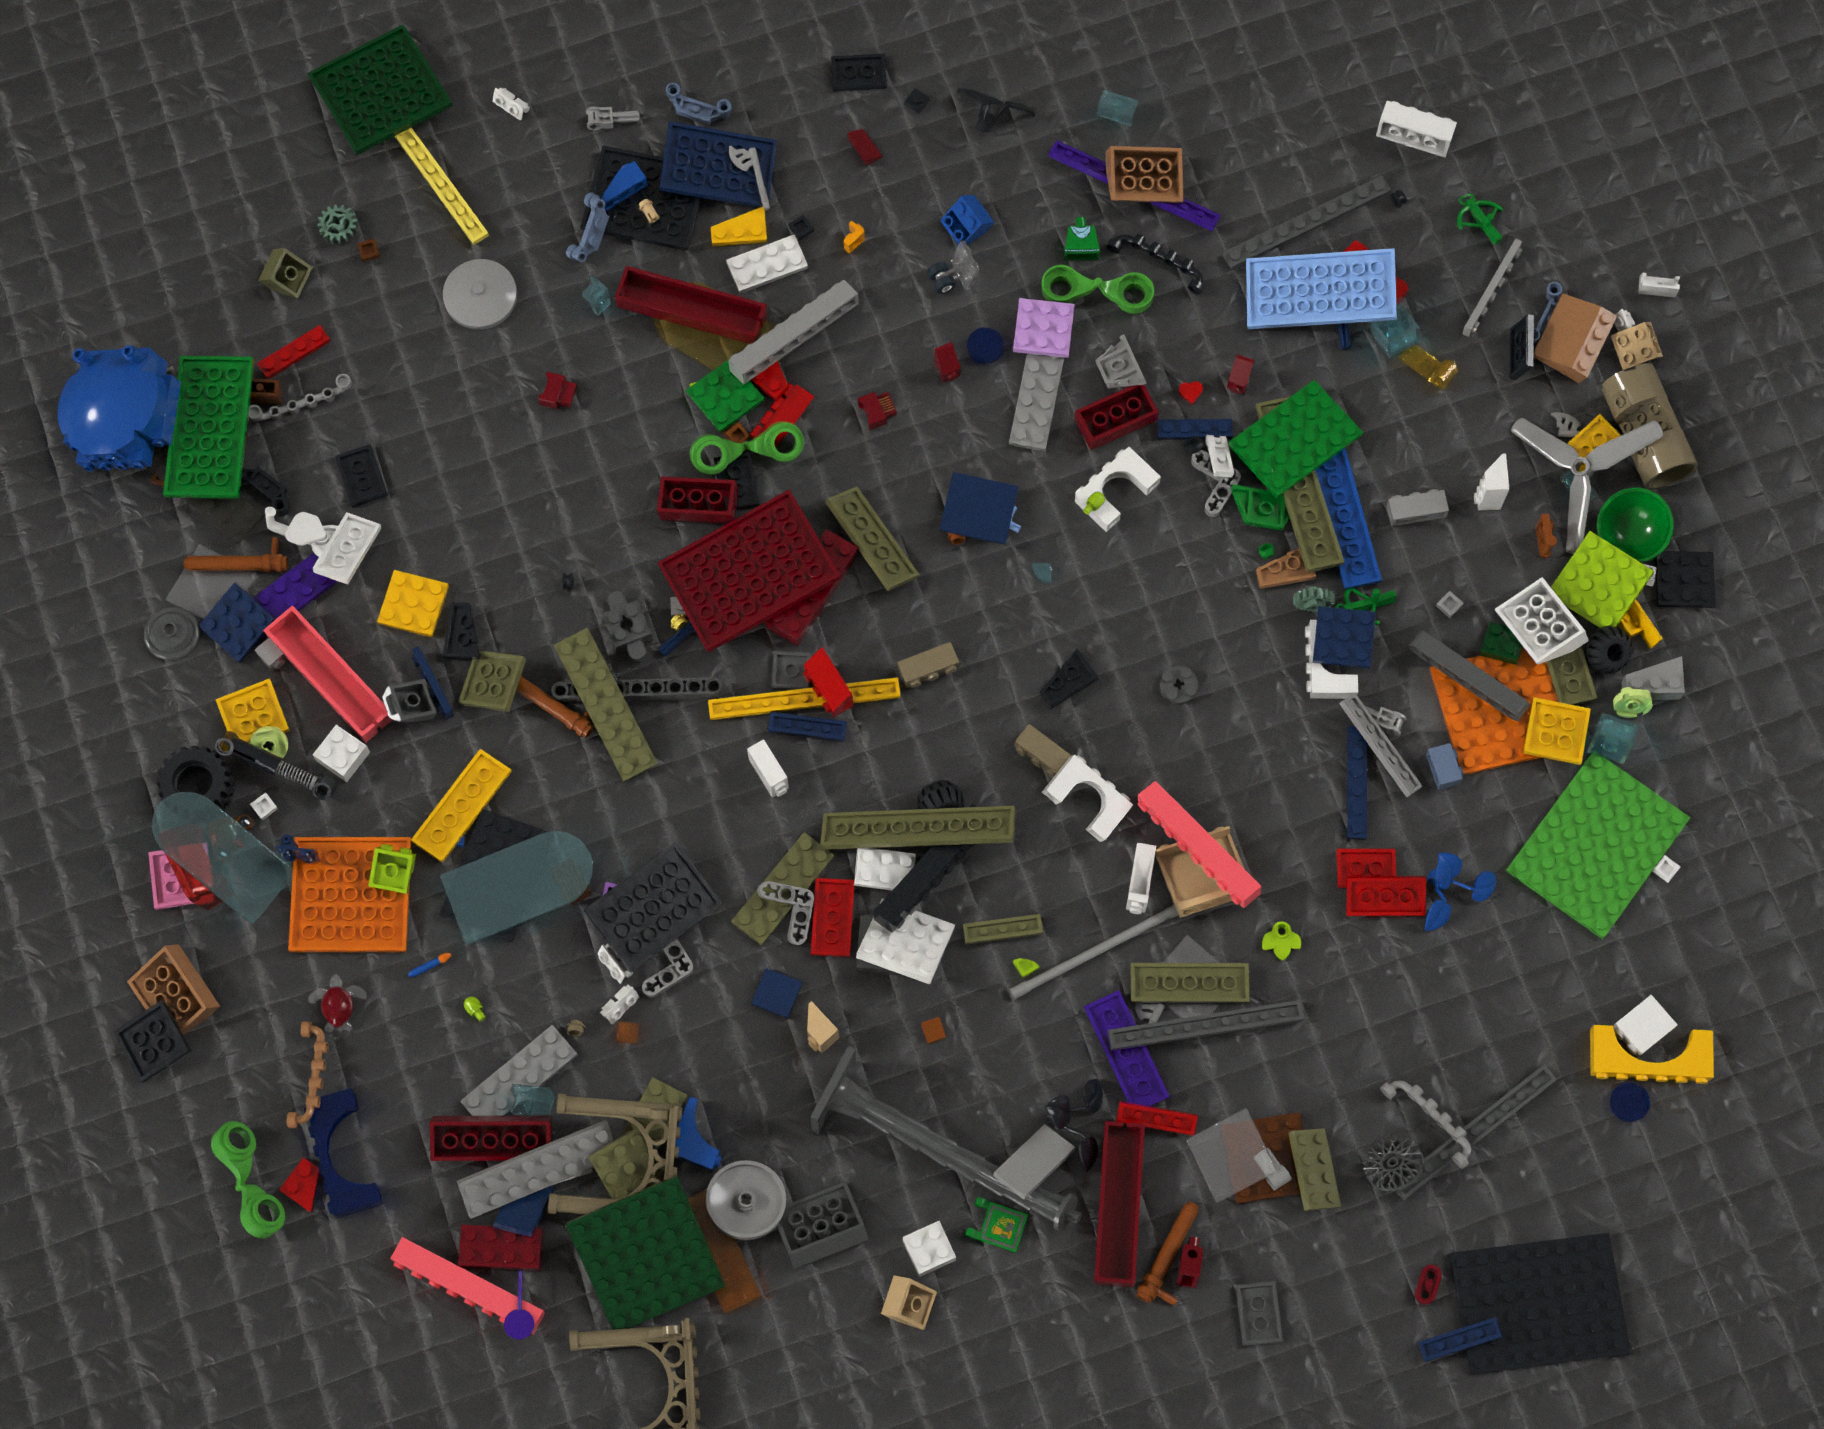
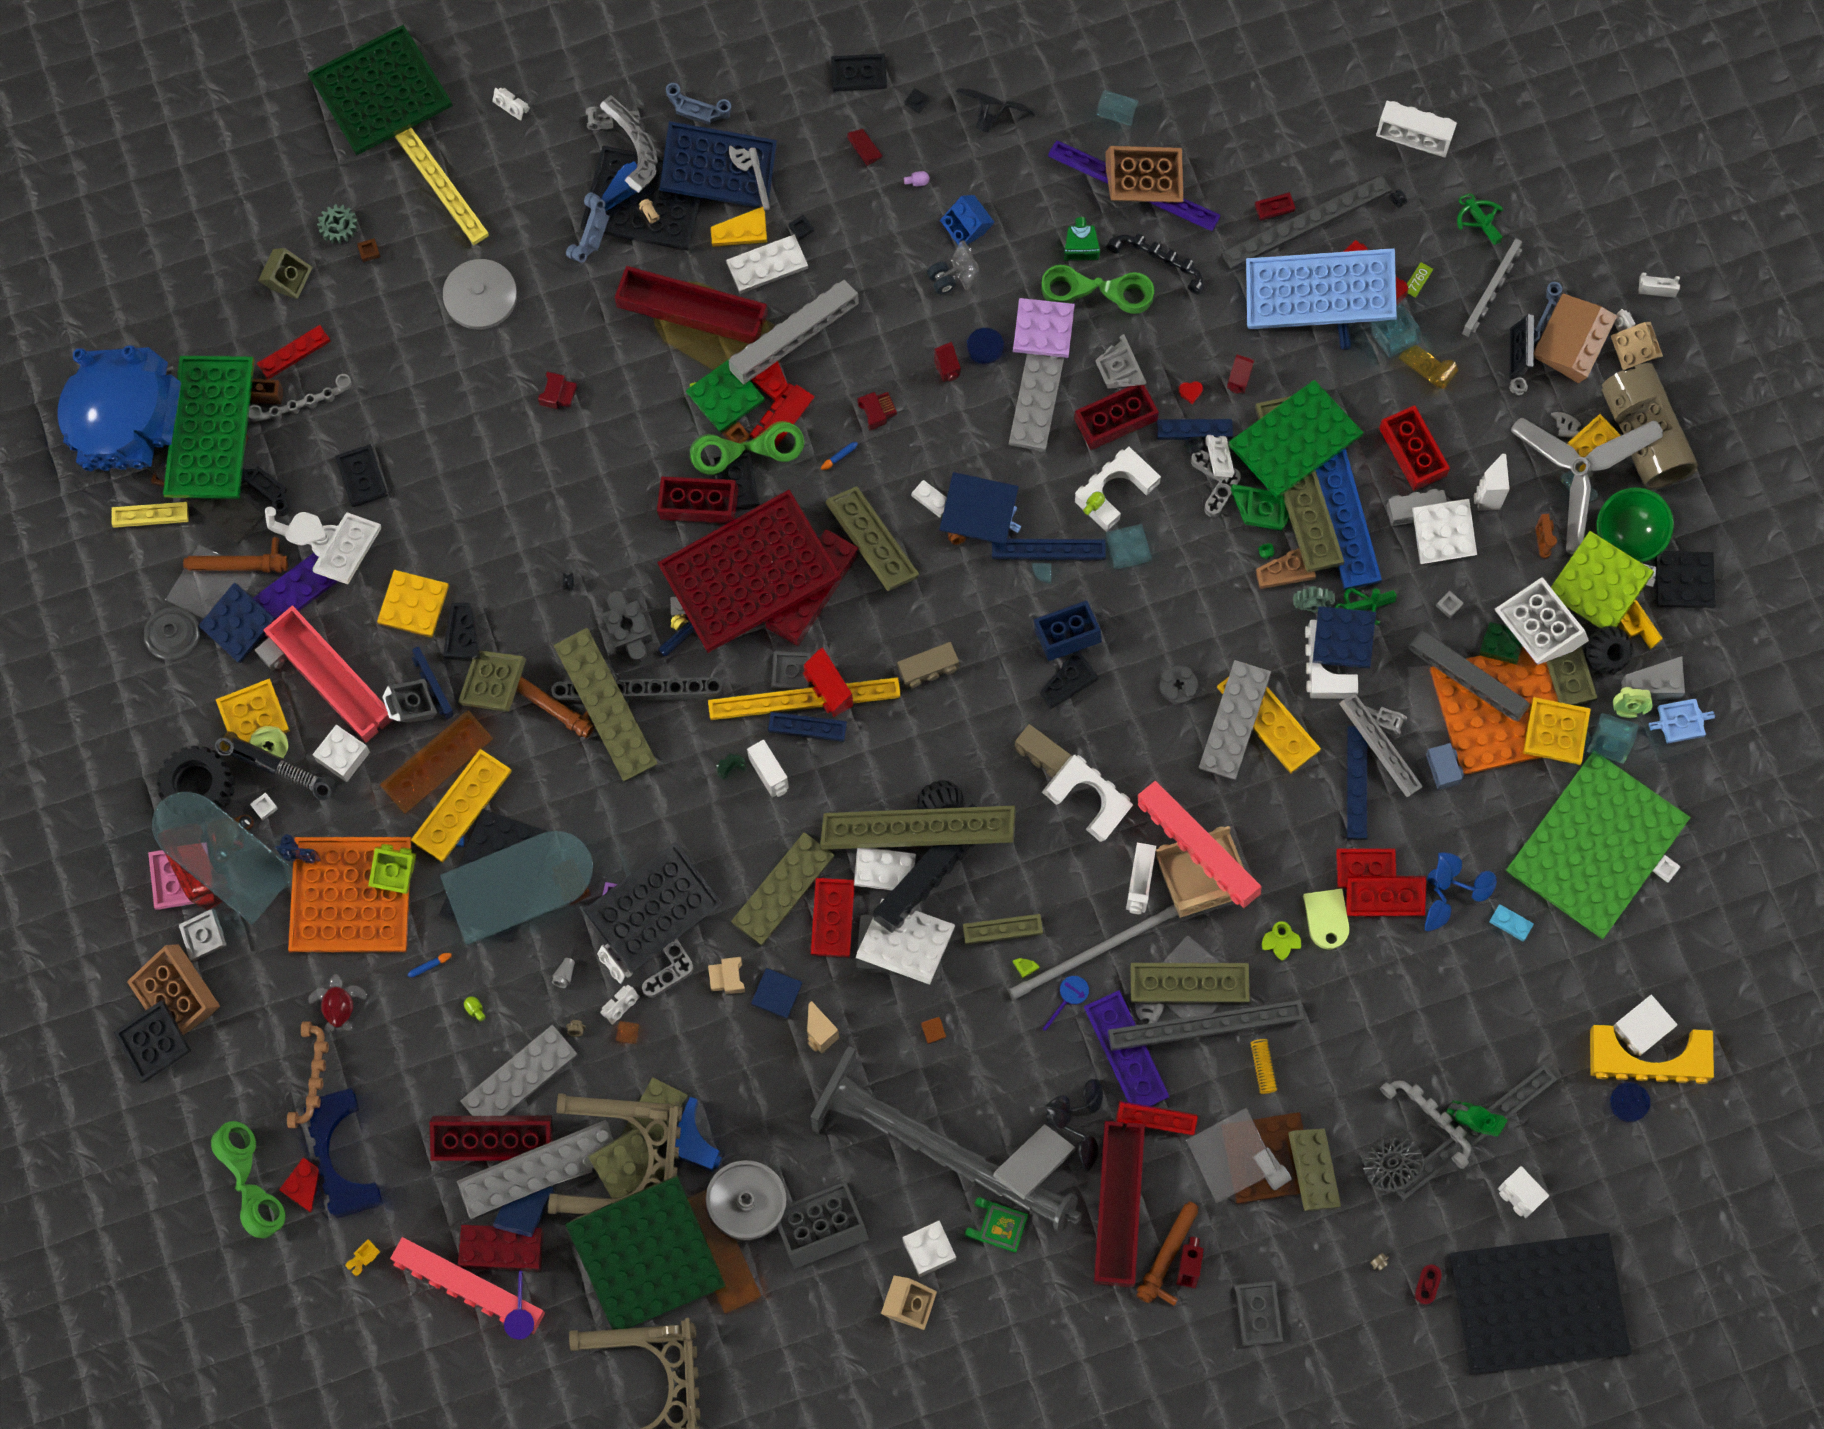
clear light blue panel [510,1084,555,1115] -> none
clear light blue panel [582,275,611,316] -> none
light grey beam [758,881,814,945] -> none
light orange bracket [844,221,865,254] -> none
dark blue plate [1418,1317,1503,1362] -> none
none -> light yellow plate [112,502,189,528]
none -> light grey hinge [179,909,227,961]
none -> yellow plate [345,1239,380,1276]
none -> clear orange arch [379,710,493,814]
none -> light grey cone [552,958,575,988]
none -> light grey plate [600,95,658,193]
none -> tan piece [708,957,745,995]
none -> clear green bracket [716,753,746,780]
none -> blue piece [820,442,858,470]
none -> lavender cylinder [904,171,930,187]
none -> white plate [911,480,947,518]
none -> dark blue plate [992,539,1106,560]
none -> dark blue brick [1034,600,1102,661]
none -> blue piece [1043,976,1089,1031]
none -> clear light blue plate [1105,524,1152,569]
none -> light grey plate [1199,660,1271,781]
none -> yellow plate [1217,663,1321,774]
none -> yellow piece [1250,1039,1277,1094]
none -> dark red plate [1254,192,1296,221]
none -> yellowish green tile [1303,889,1349,950]
none -> dark tan plate [1370,1252,1389,1271]
none -> red brick [1379,405,1450,491]
none -> lime sticker [1407,262,1433,298]
none -> white plate [1412,498,1477,564]
none -> green plate [1446,1100,1508,1137]
none -> medium azure plate [1489,904,1534,942]
none -> white brick [1498,1166,1549,1218]
none -> light grey plate [1509,377,1528,395]
none -> light blue plate [1649,699,1715,744]

